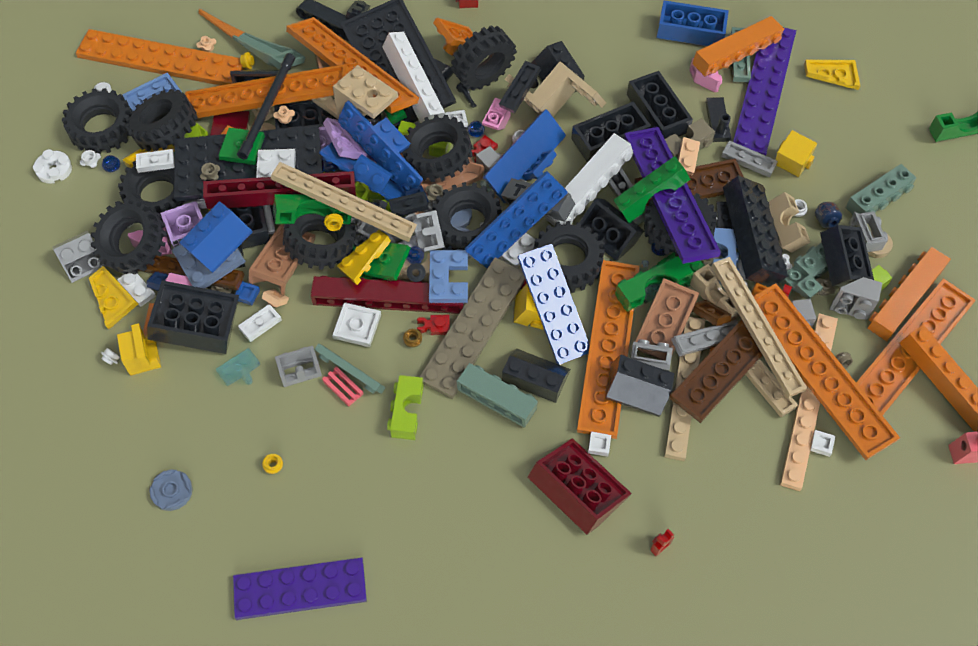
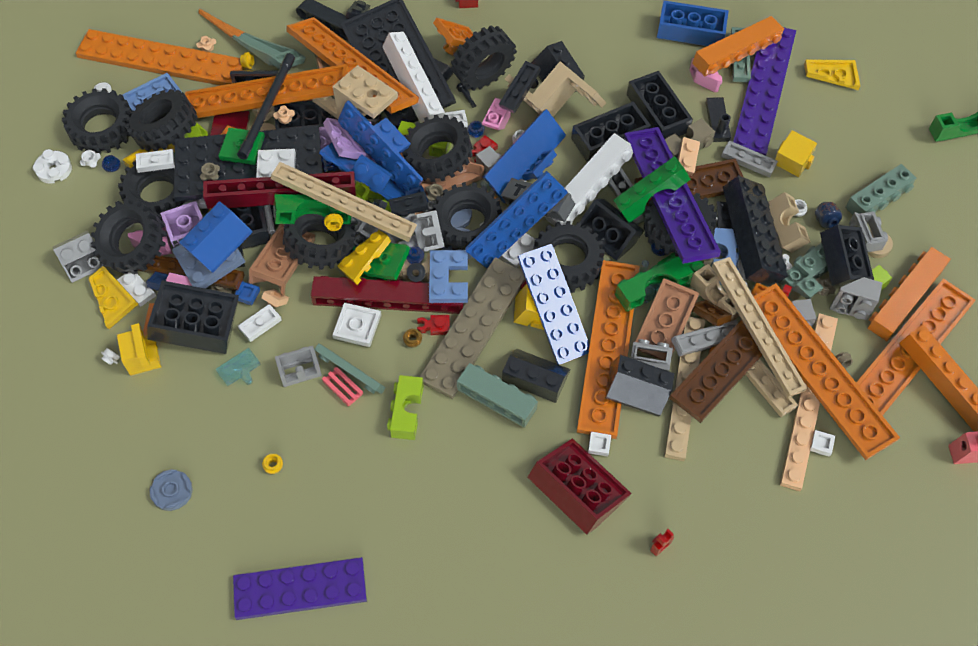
green plate [384,109,407,124] -> none

